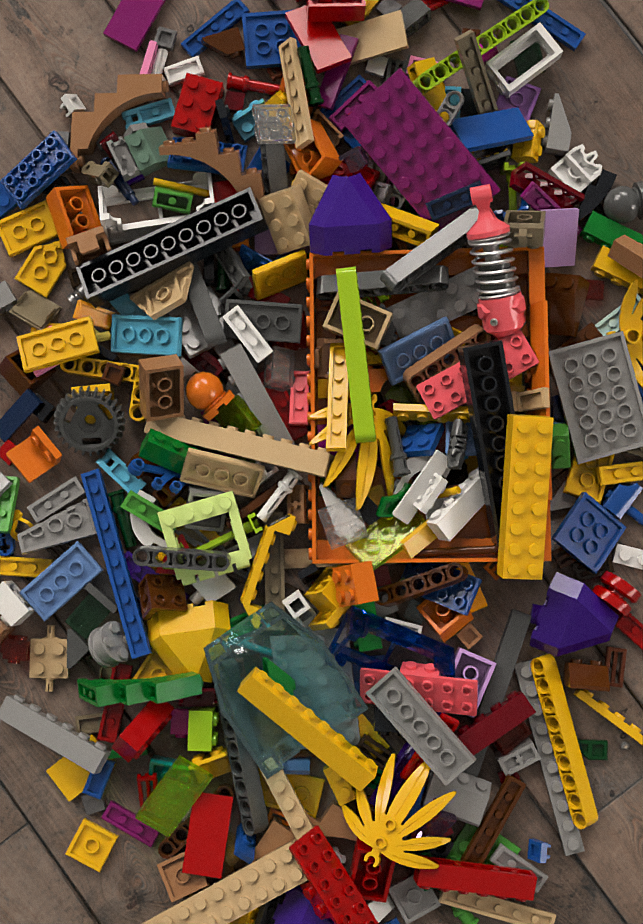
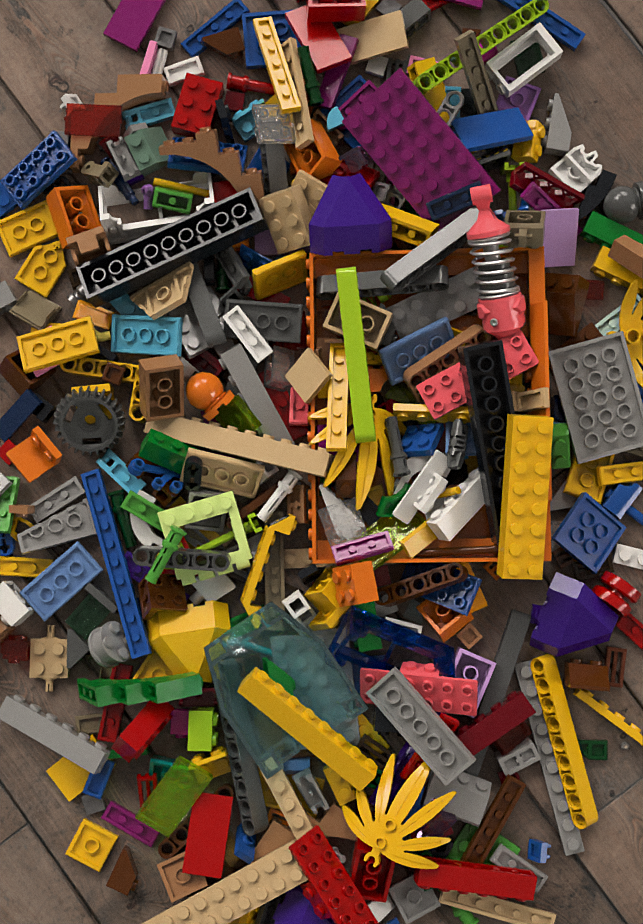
none -> medium nougat plate [9,504,35,517]
none -> clear red piece [64,103,123,138]
none -> reddish brown slope [106,845,139,895]
none -> medium lavender arm [141,184,155,210]
none -> bright green pin [145,525,187,584]
none -> black beam [183,456,203,491]
none -> yellow plate [253,16,301,114]
none -> tan tile [285,348,333,403]
none -> light grey hinge [292,767,330,814]
none -> medium azure tile [326,106,344,132]
none -> tile [331,531,394,566]

